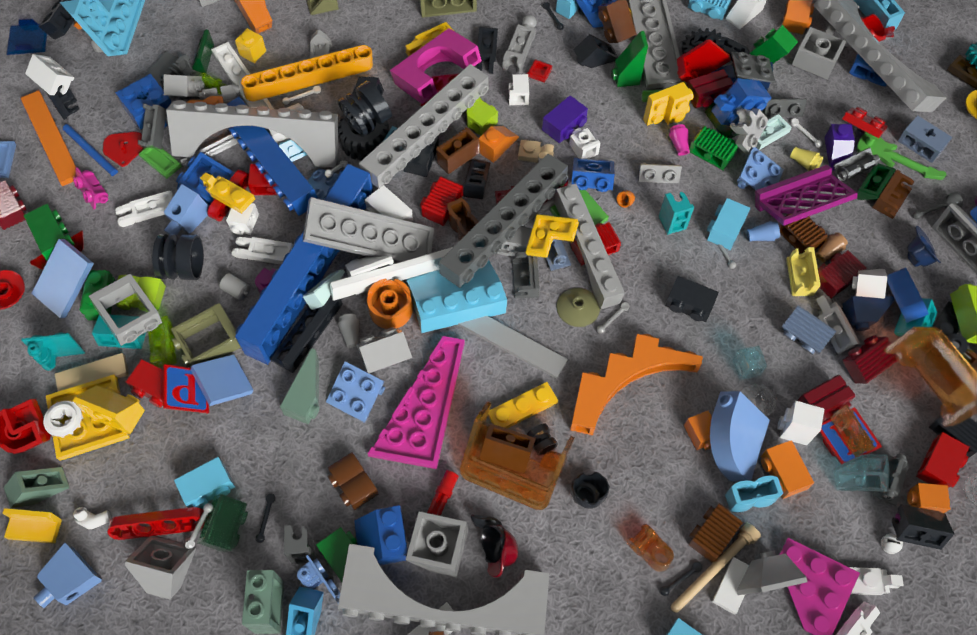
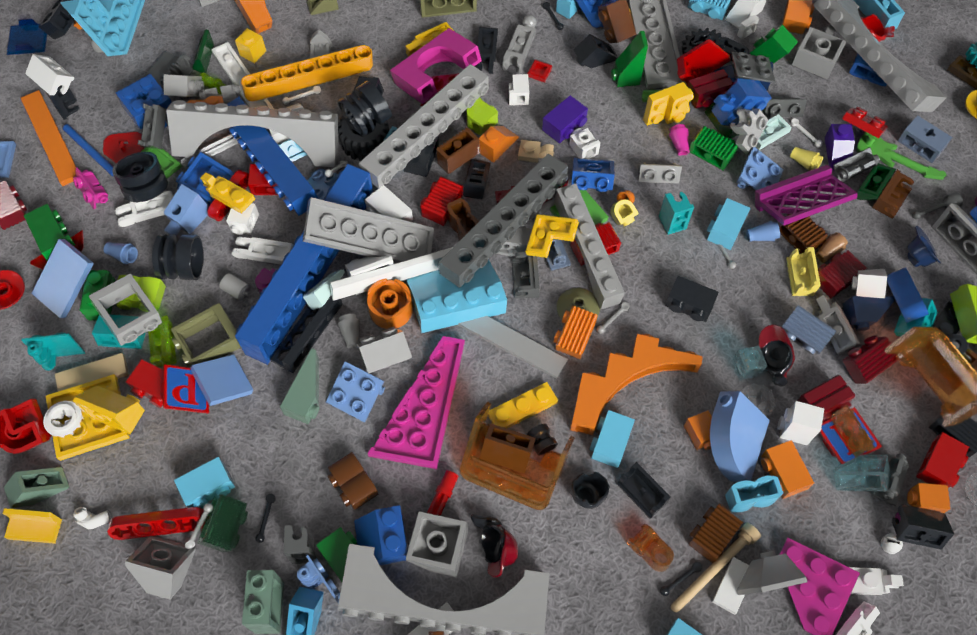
medium blue torso [34,543,102,608] -> none
none -> medium blue cone [104,242,138,264]
none -> black wheel [112,152,168,203]
none -> orange brick [553,306,597,360]
none -> medium azure brick [589,410,635,468]
none -> light yellow plate [611,200,639,227]
none -> black hinge [617,462,671,519]
none -> white tile [737,14,759,39]
none -> black hair [759,324,795,387]

